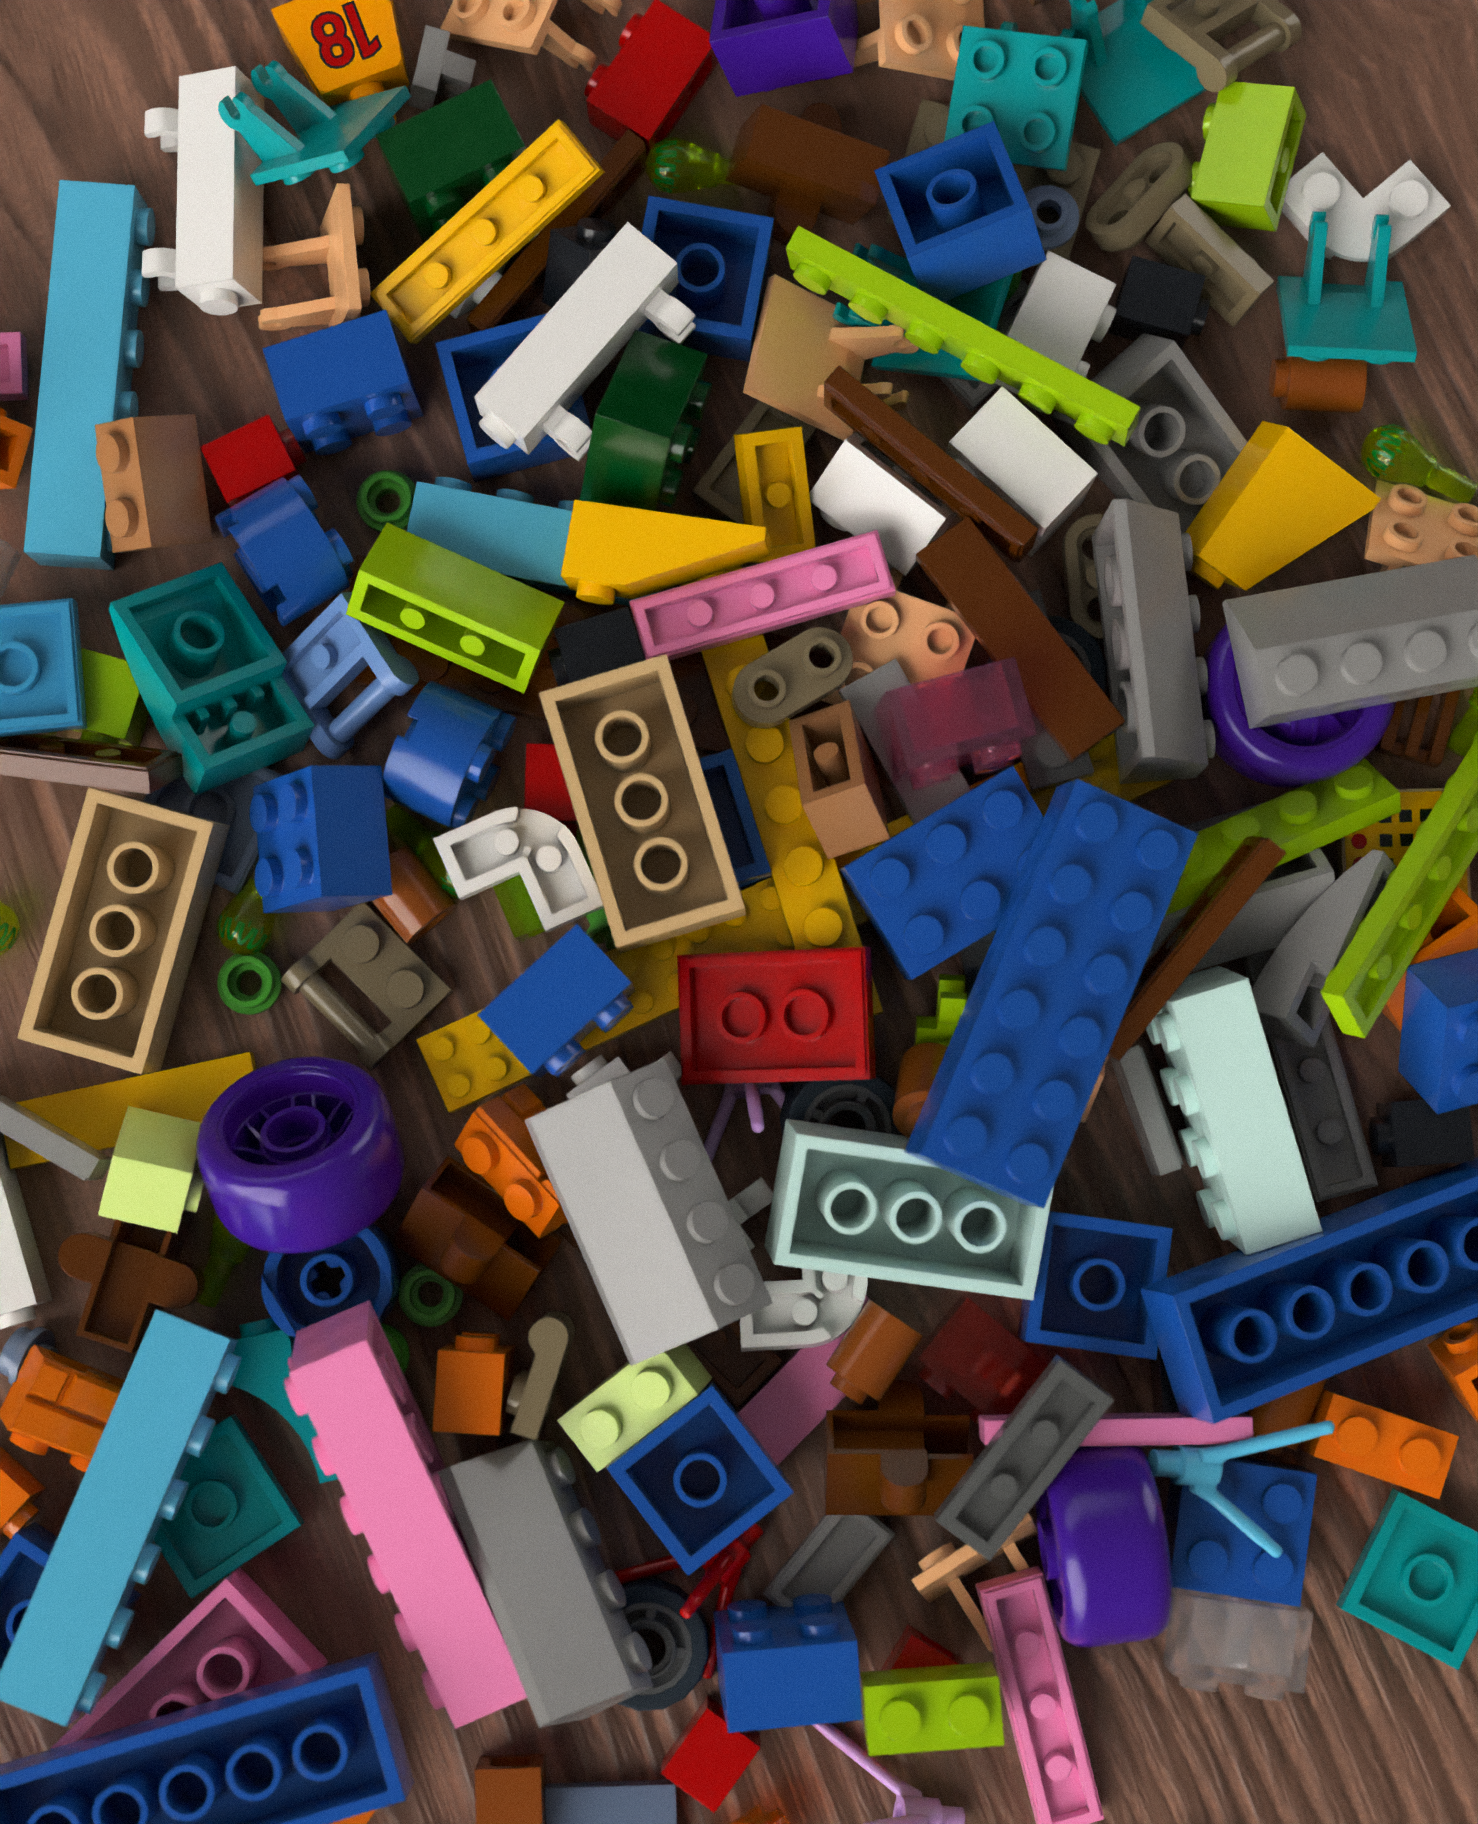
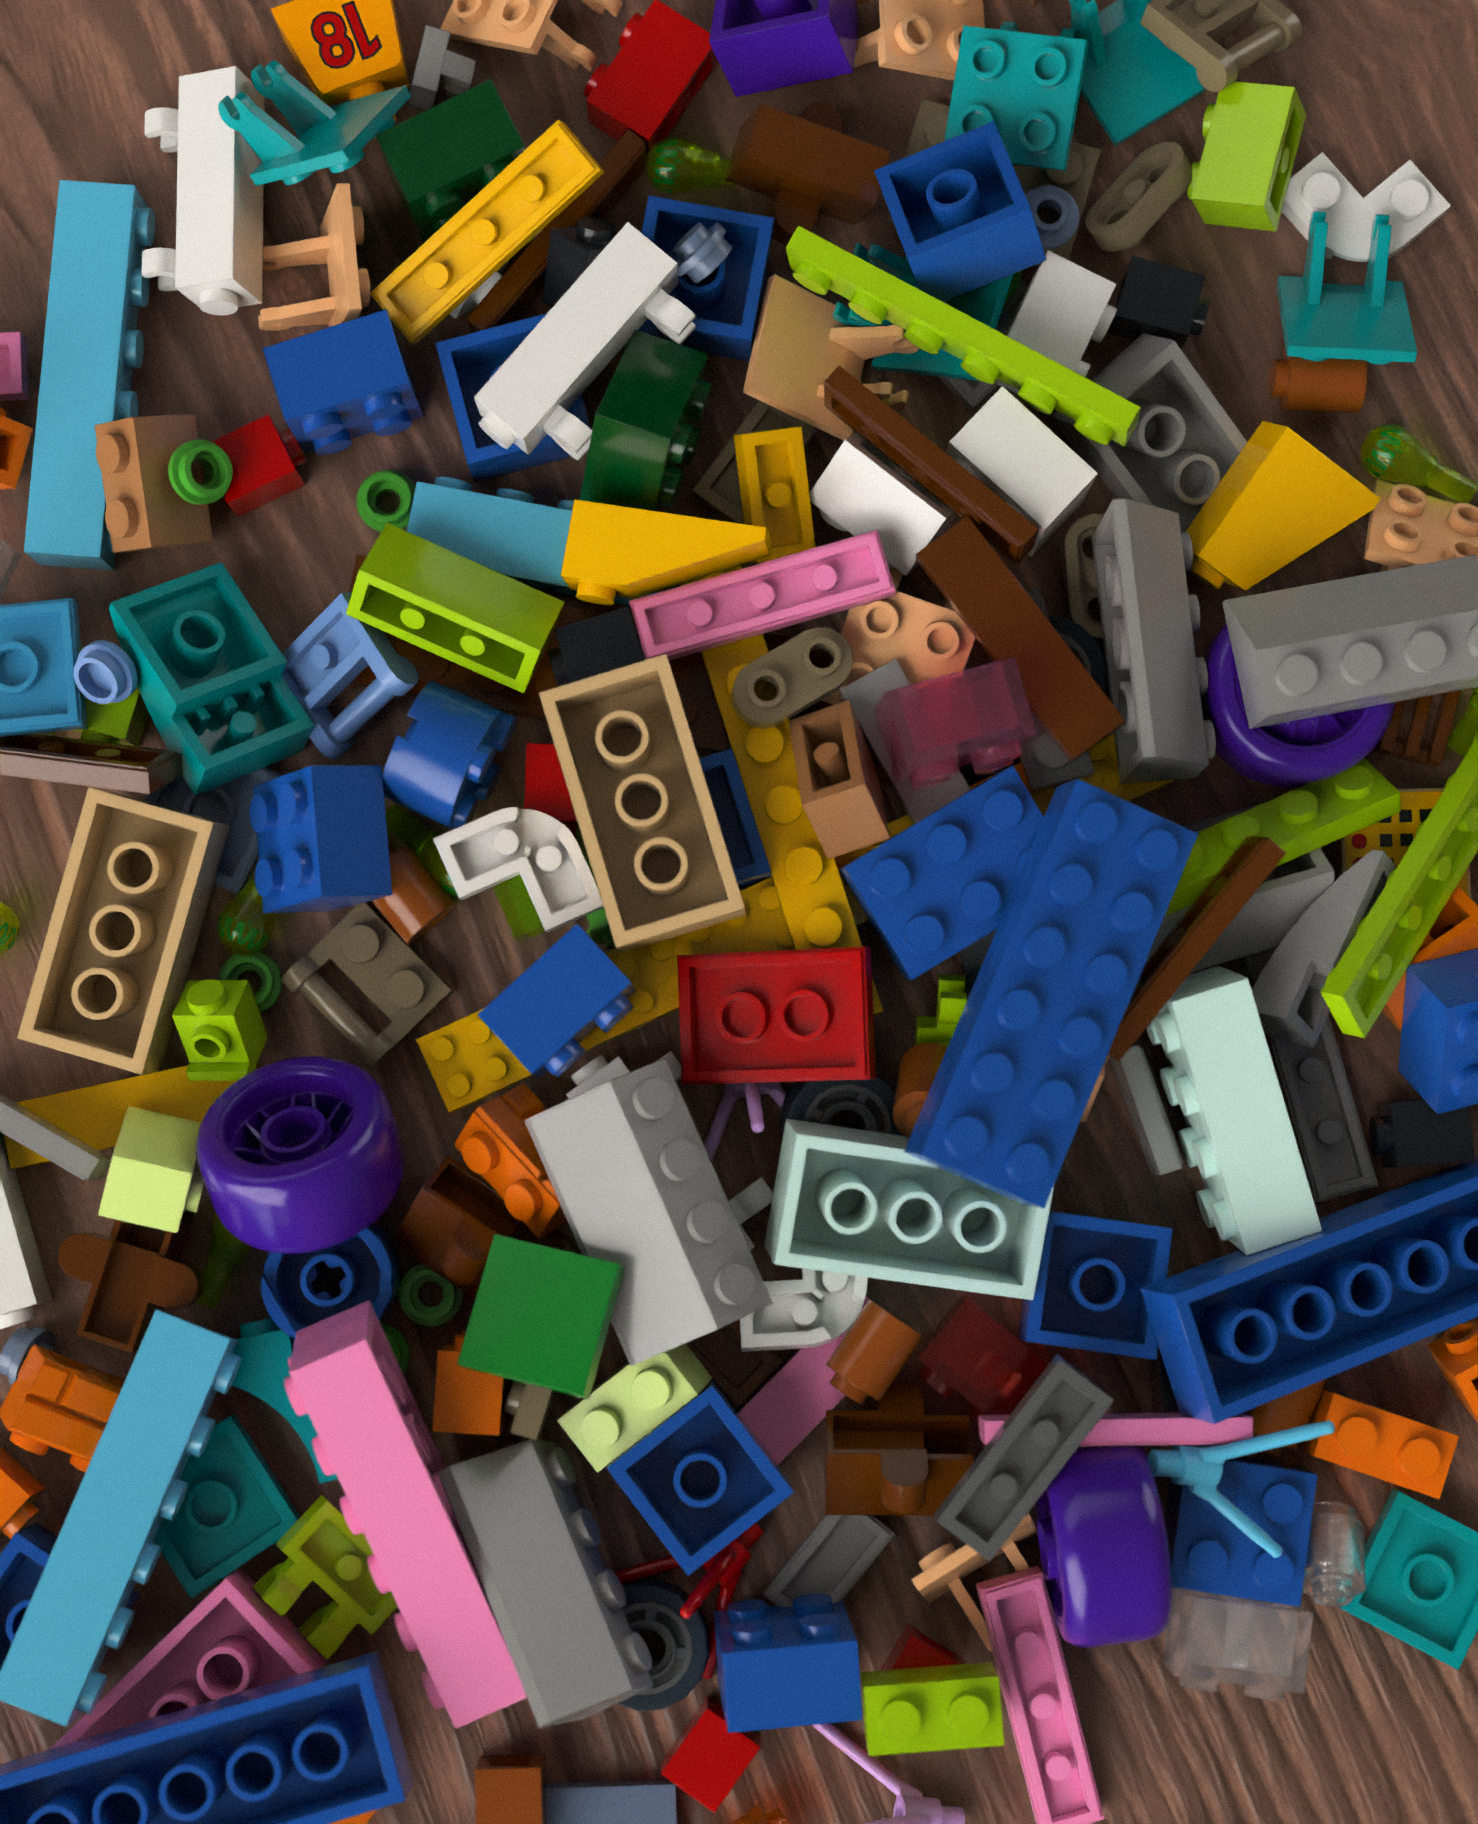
blue brick [215,475,353,627] -> none
dark tan plate [1145,193,1275,328] -> none
none -> medium blue plate [73,640,138,704]
none -> bright green plate [168,439,233,505]
none -> lime brick [172,979,268,1081]
none -> lime plate [253,1495,398,1660]
none -> green tile [457,1234,625,1399]
none -> sand blue plate [673,223,732,283]
none -> clear brick [1302,1502,1366,1607]

